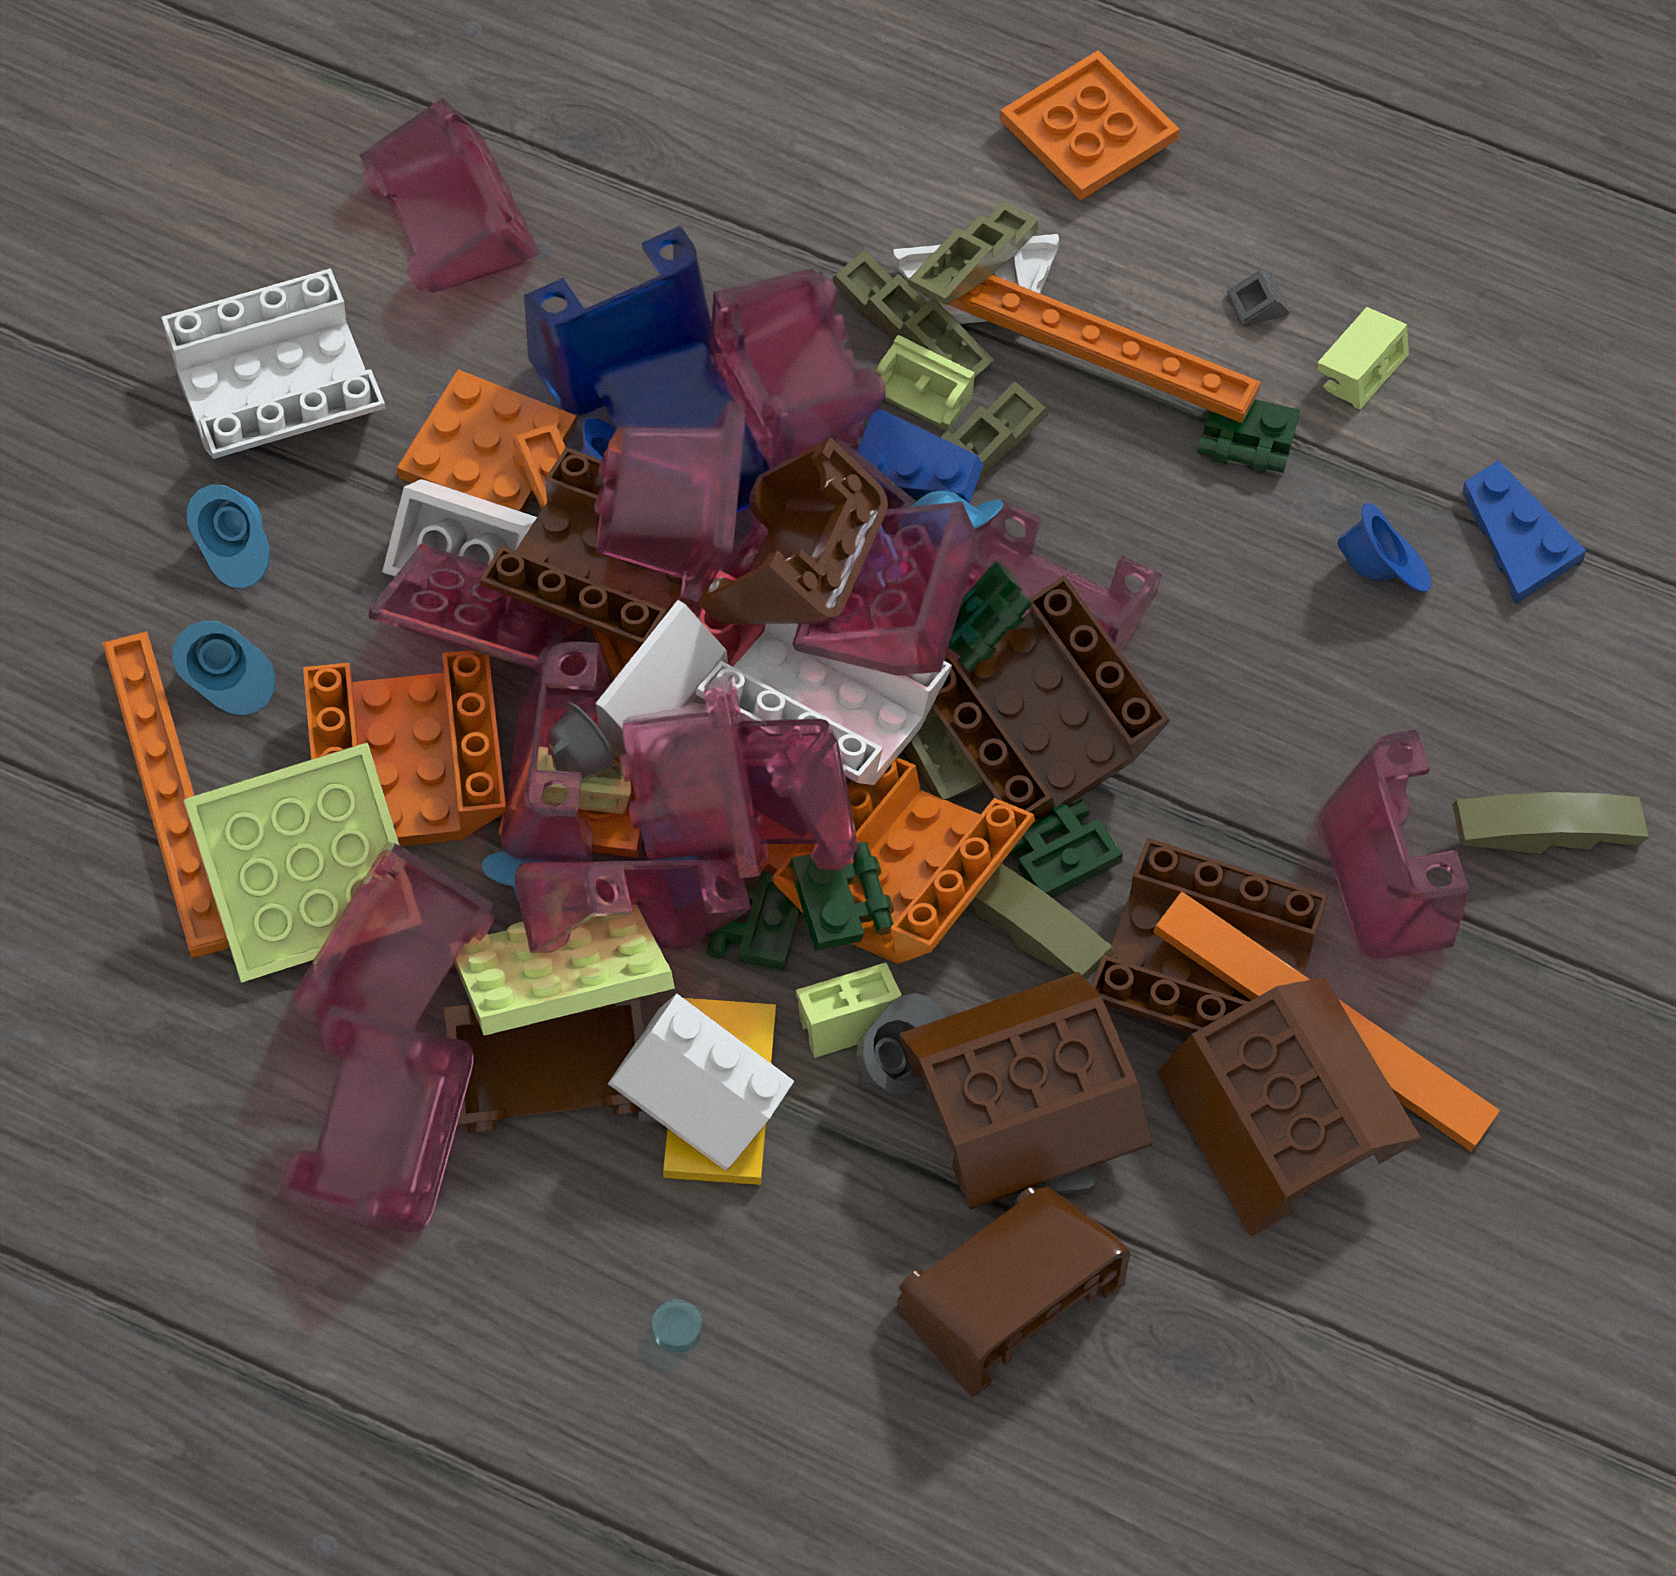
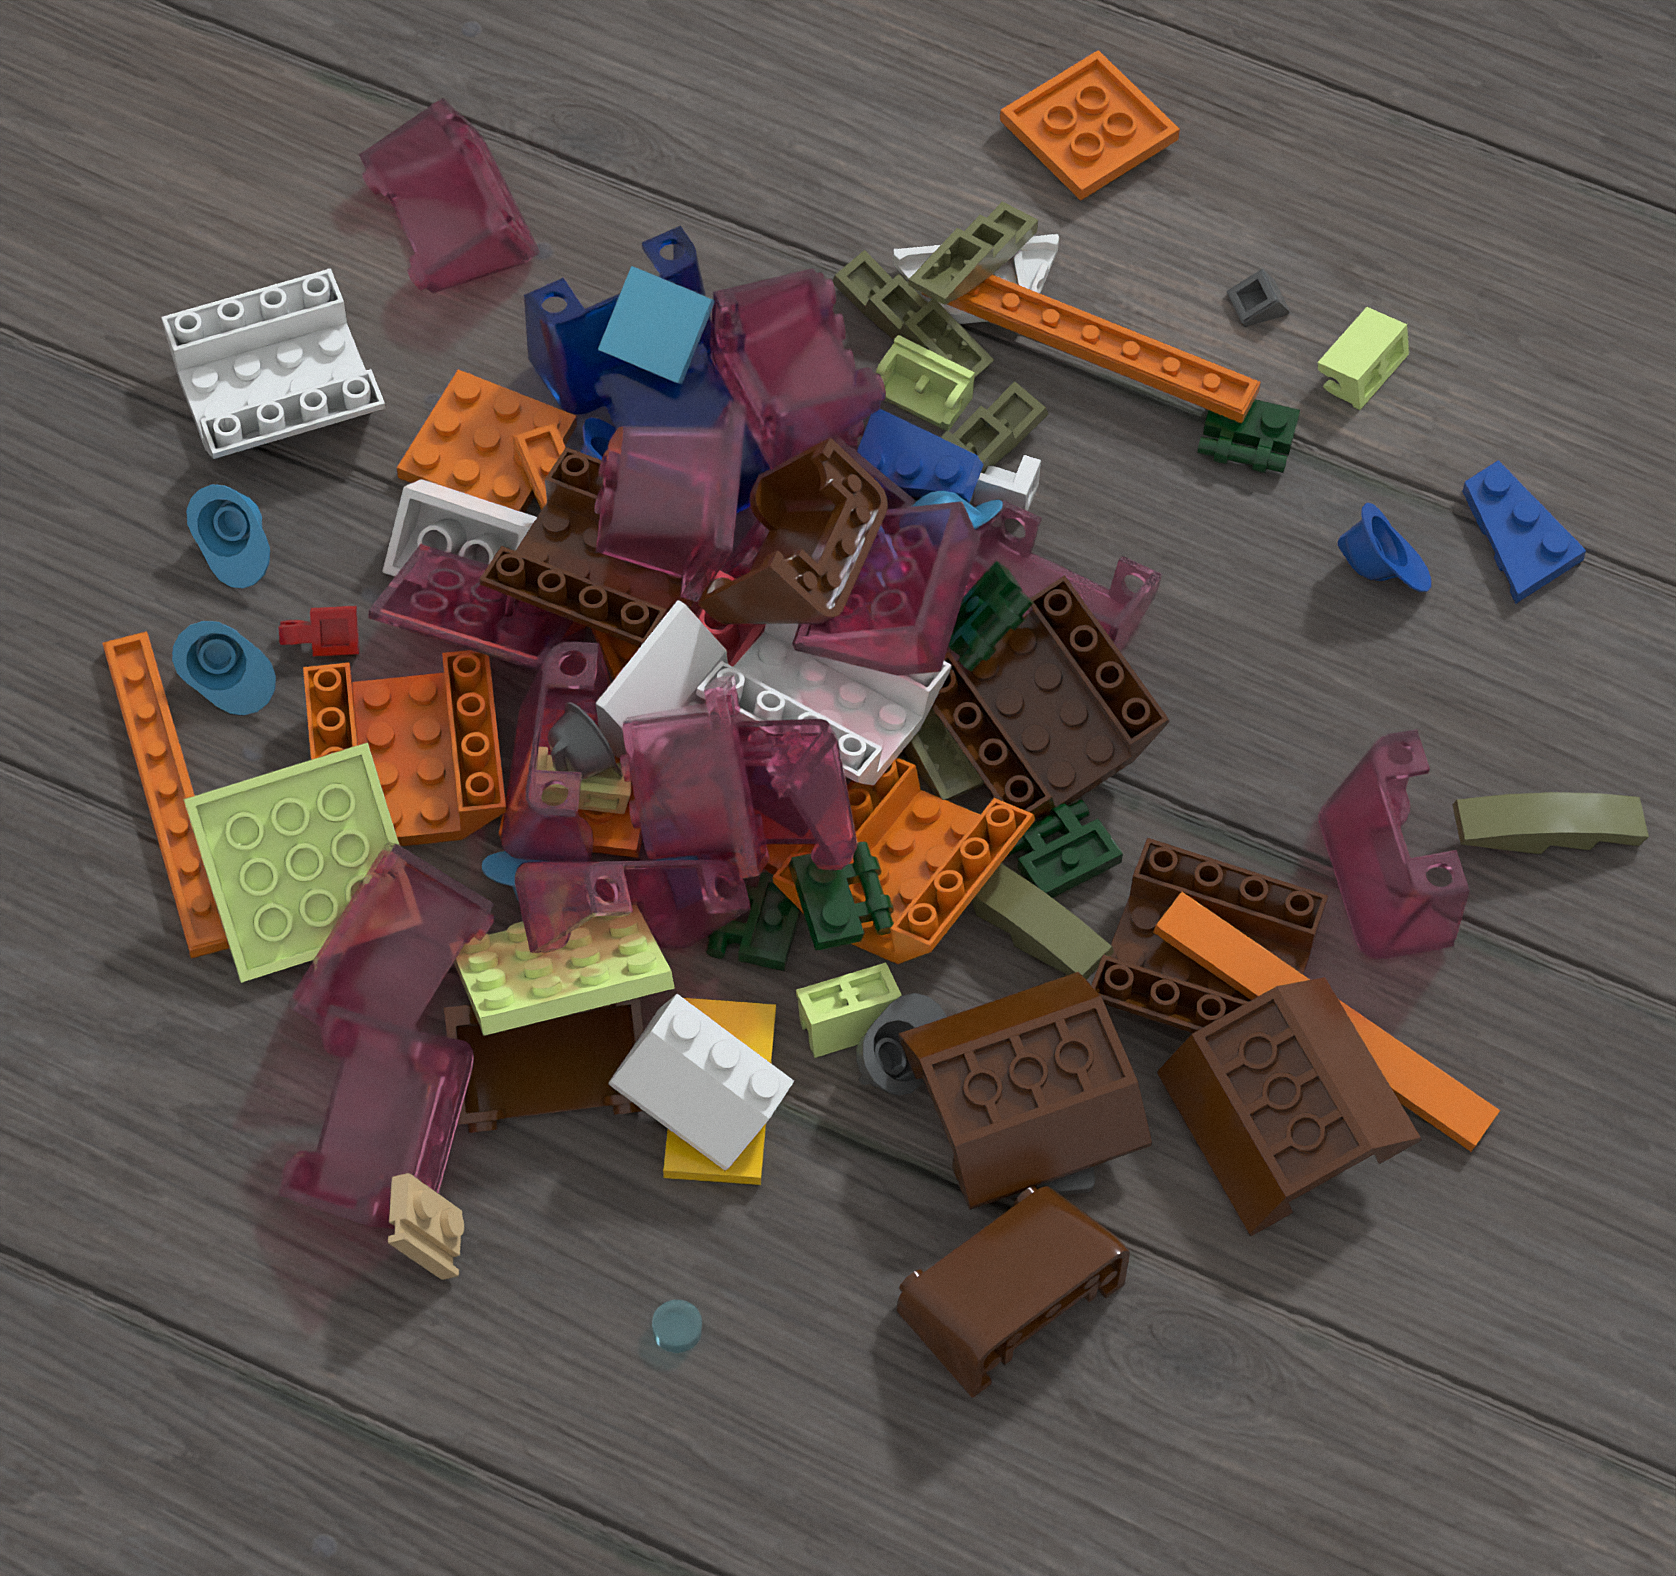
none -> red plate [278,606,360,656]
none -> tan plate [388,1173,464,1280]
none -> medium azure tile [598,266,715,384]
none -> white panel [974,455,1041,520]

